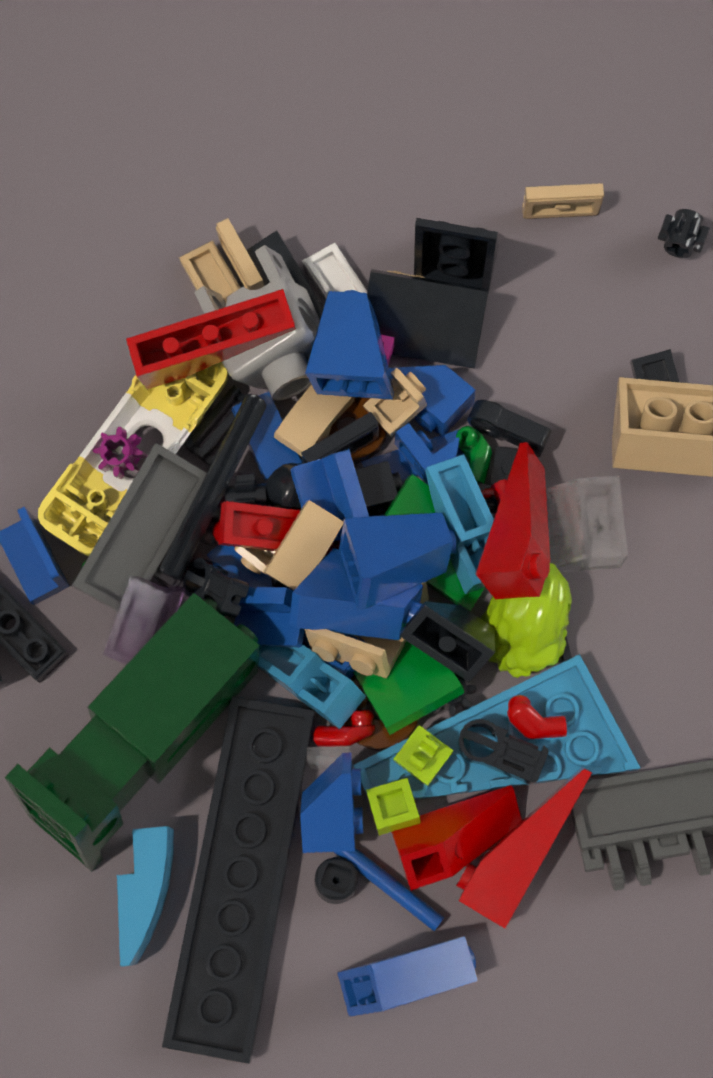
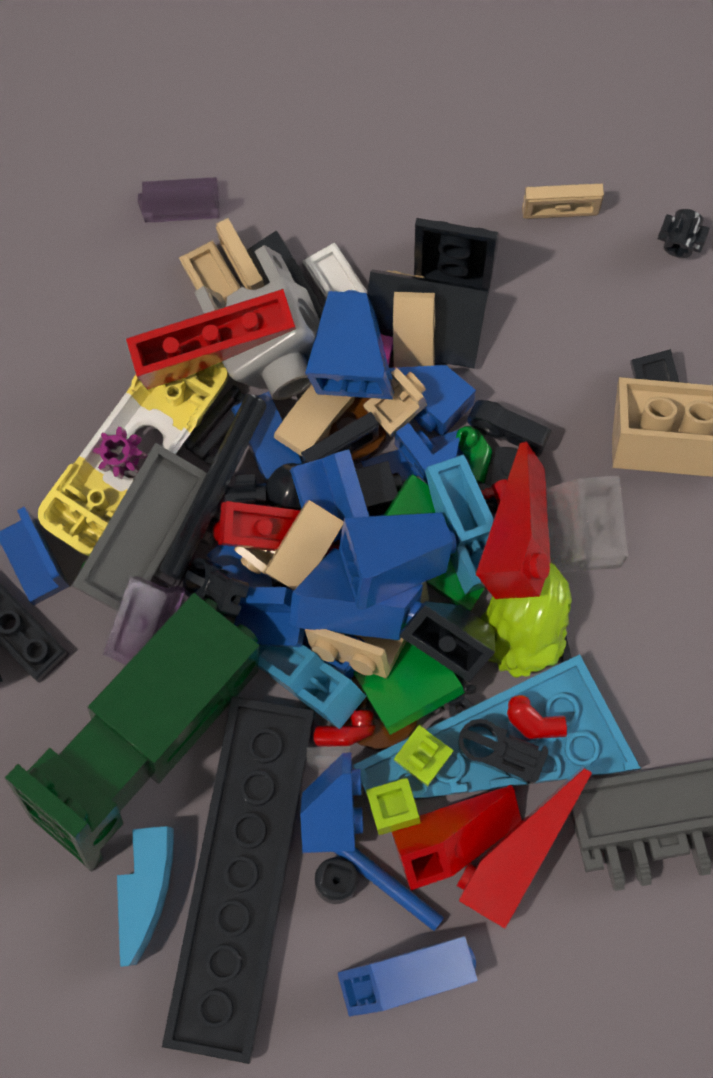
none -> clear purple panel [138,177,220,223]
none -> tan slope [393,292,435,368]

